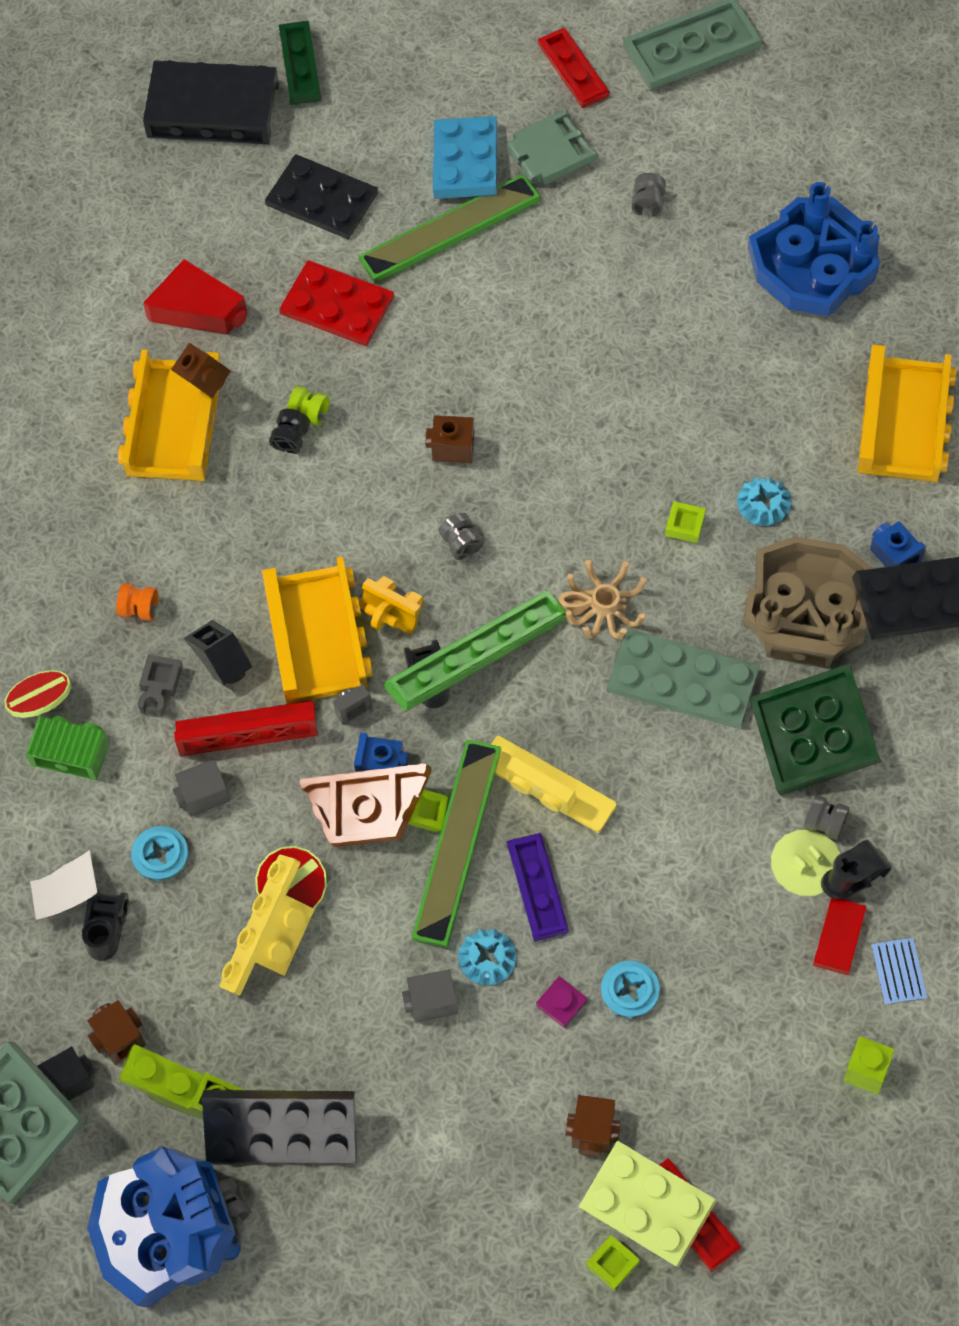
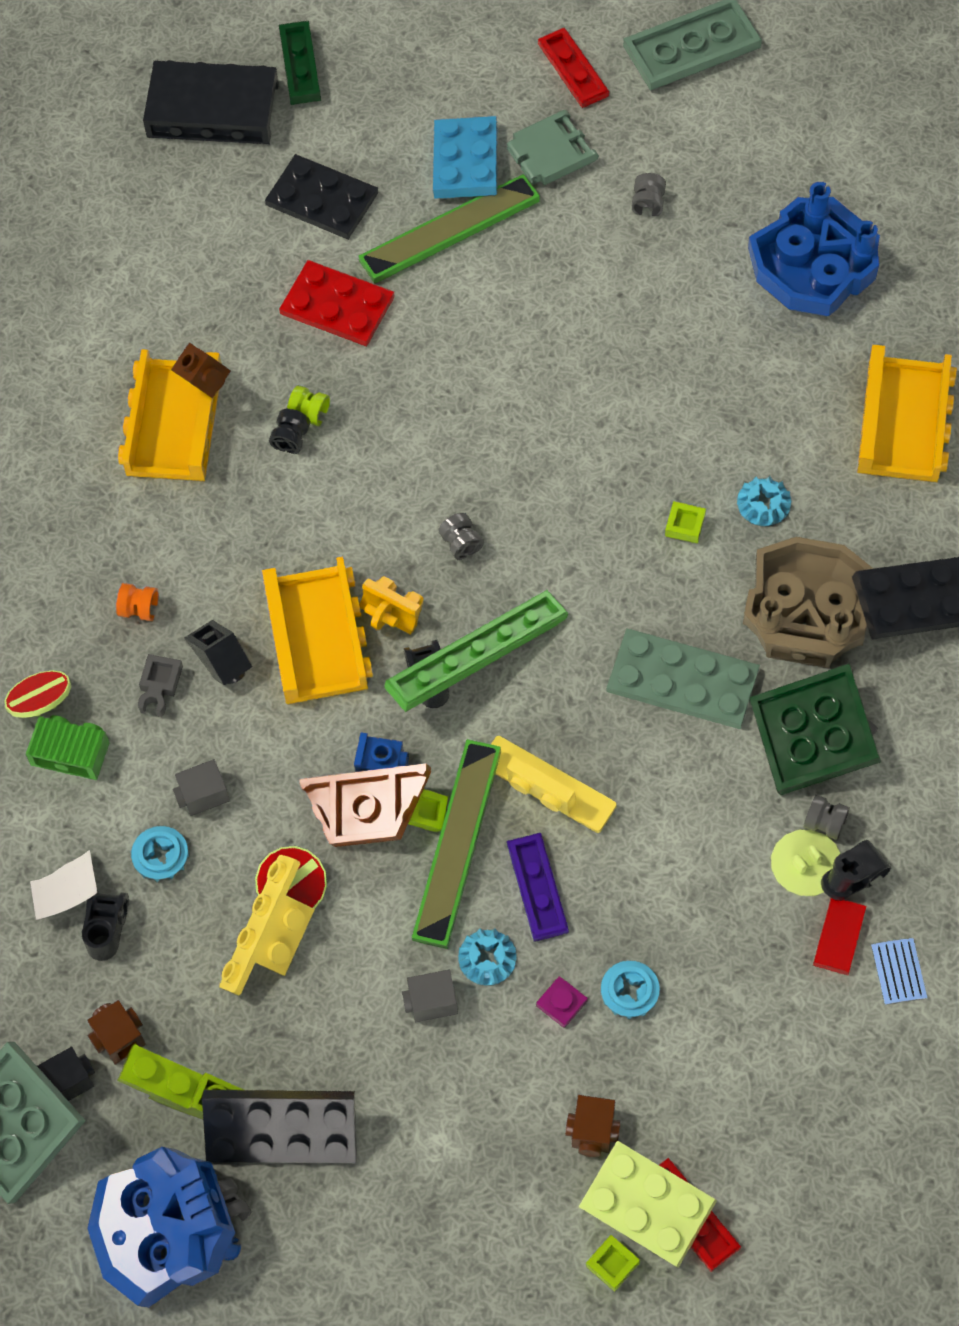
red slope [143,259,247,334] -> none
red fence [174,700,318,757] -> none
dark grey plate [333,684,372,725] -> none
reddish brown brick [425,415,475,463] -> none
tan animal [558,560,646,640] -> none
lime brick [843,1036,895,1095] -> none
blue brick [870,521,926,567] -> none

